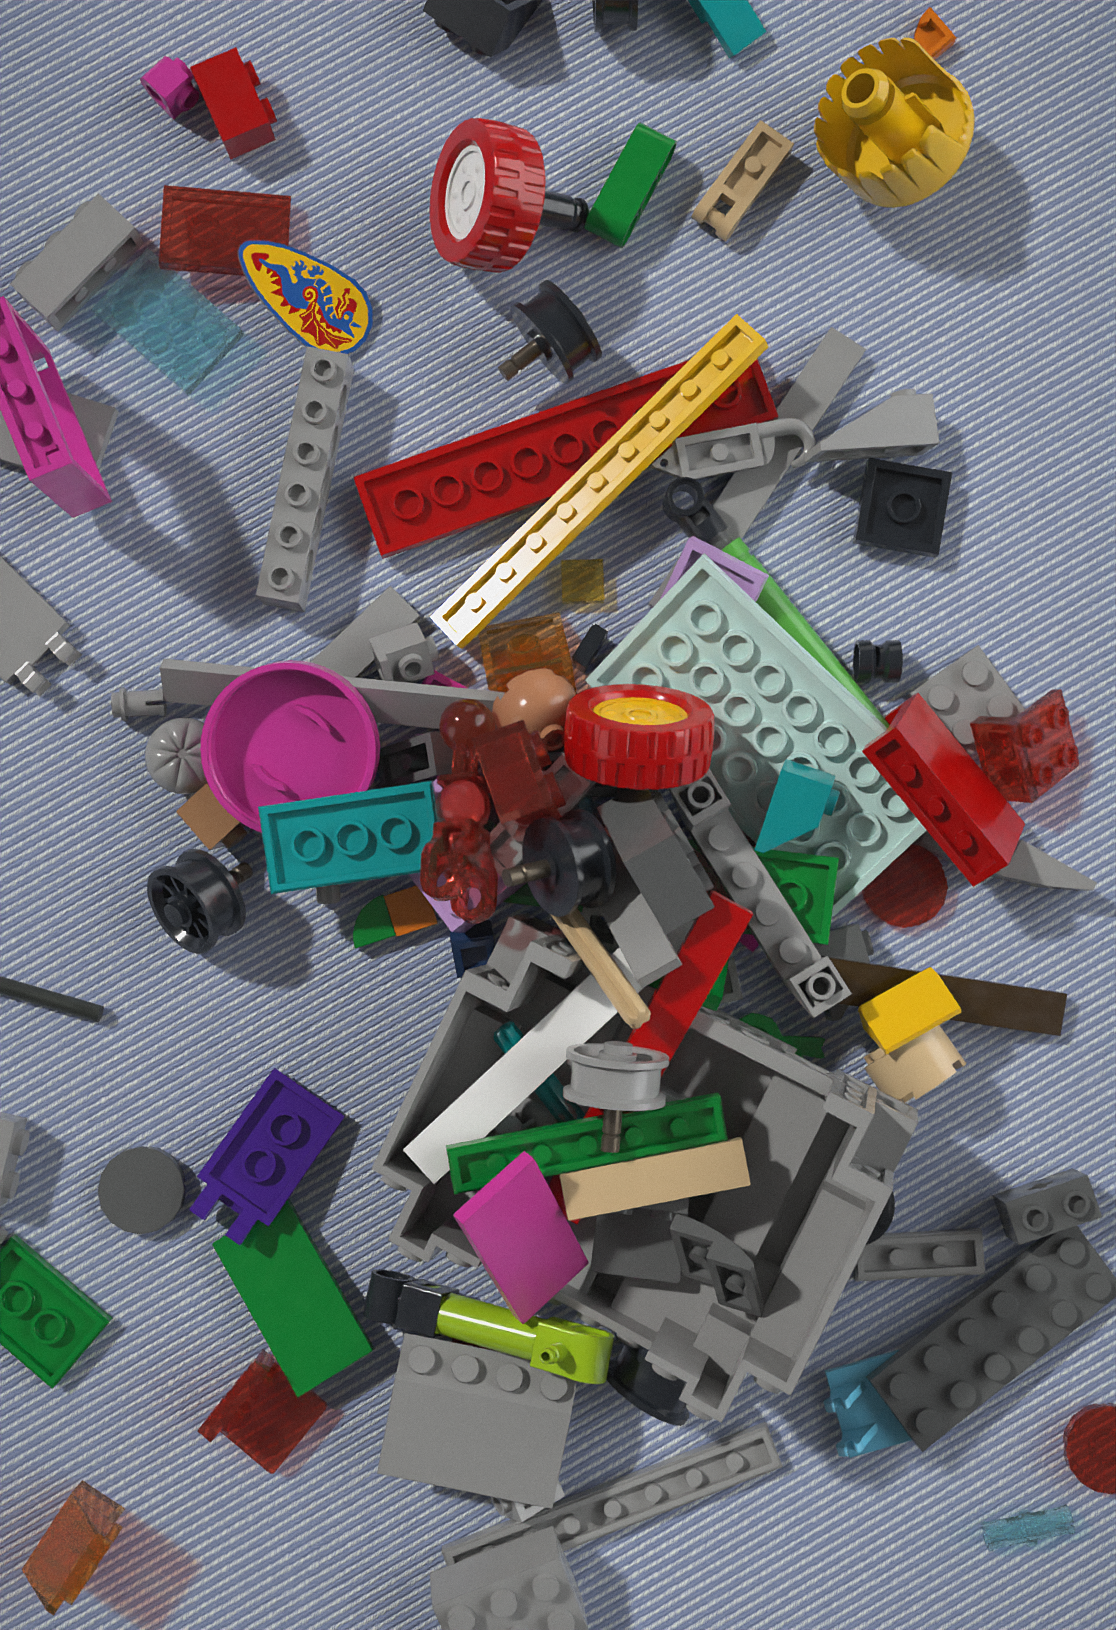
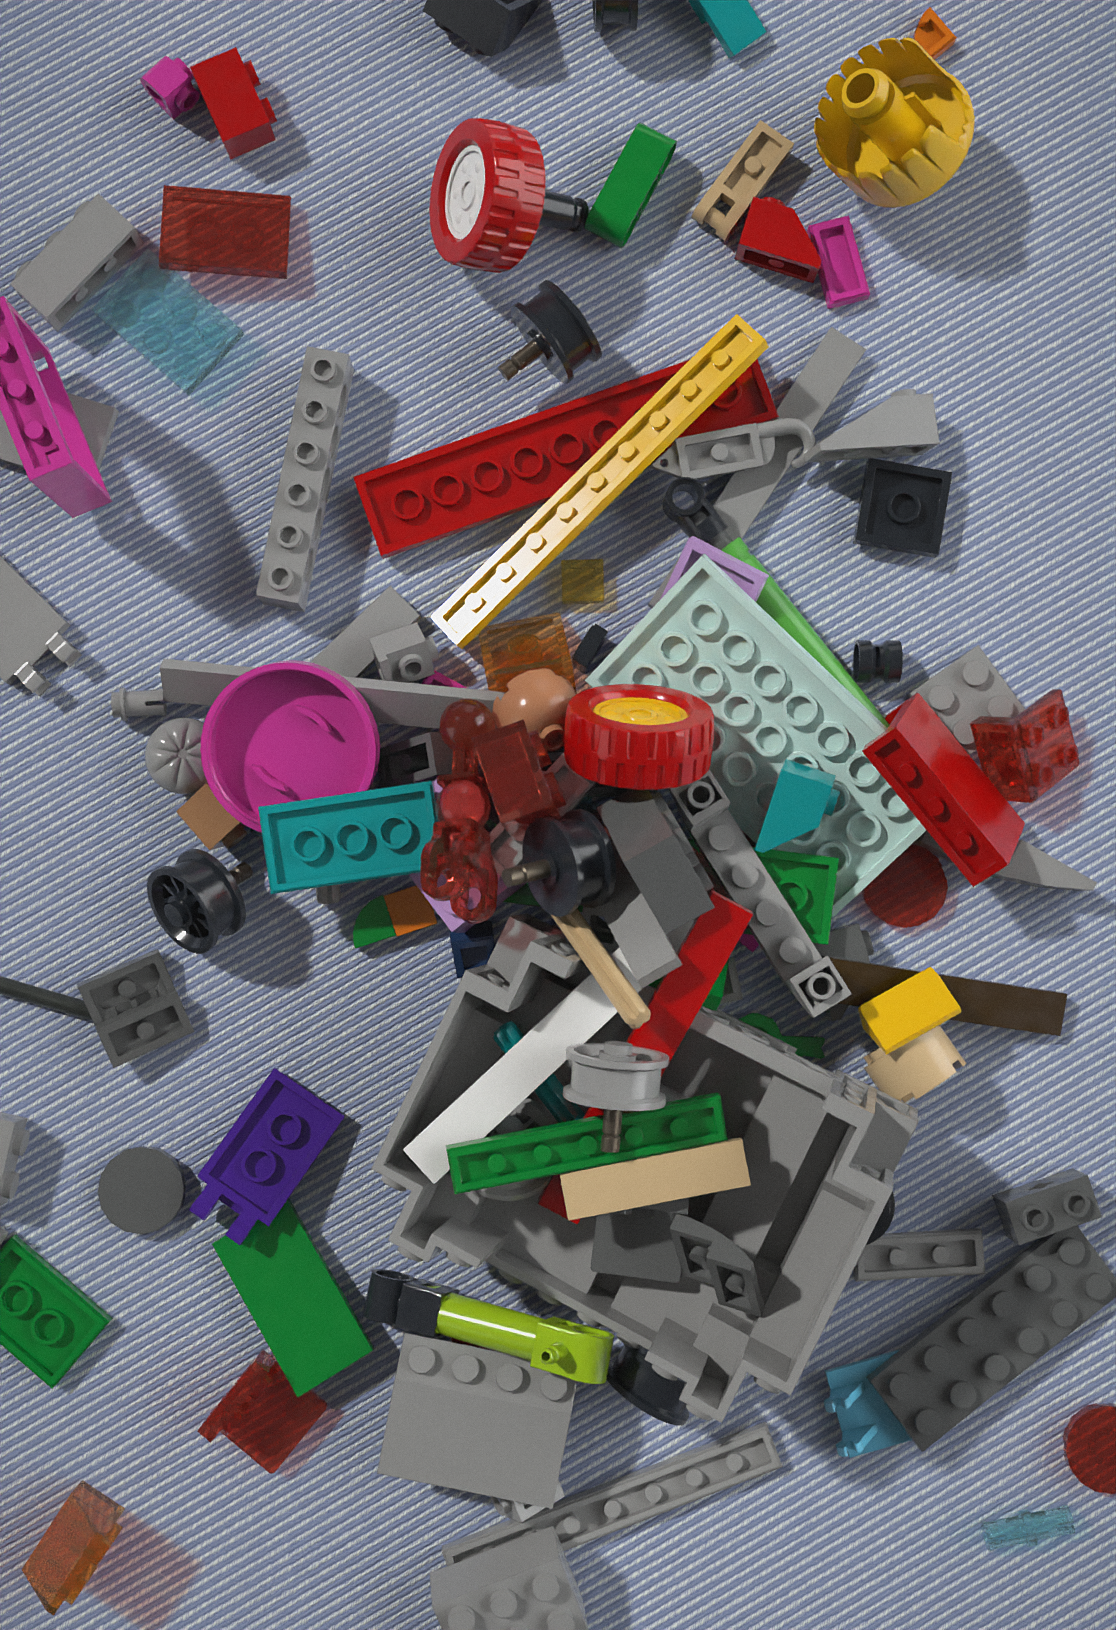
shield [238,241,373,354] -> none
dark pink tile [453,1151,589,1324] -> none
none -> dark grey slope [77,949,194,1068]
none -> red slope [734,196,822,283]
none -> dark pink tile [807,216,870,309]

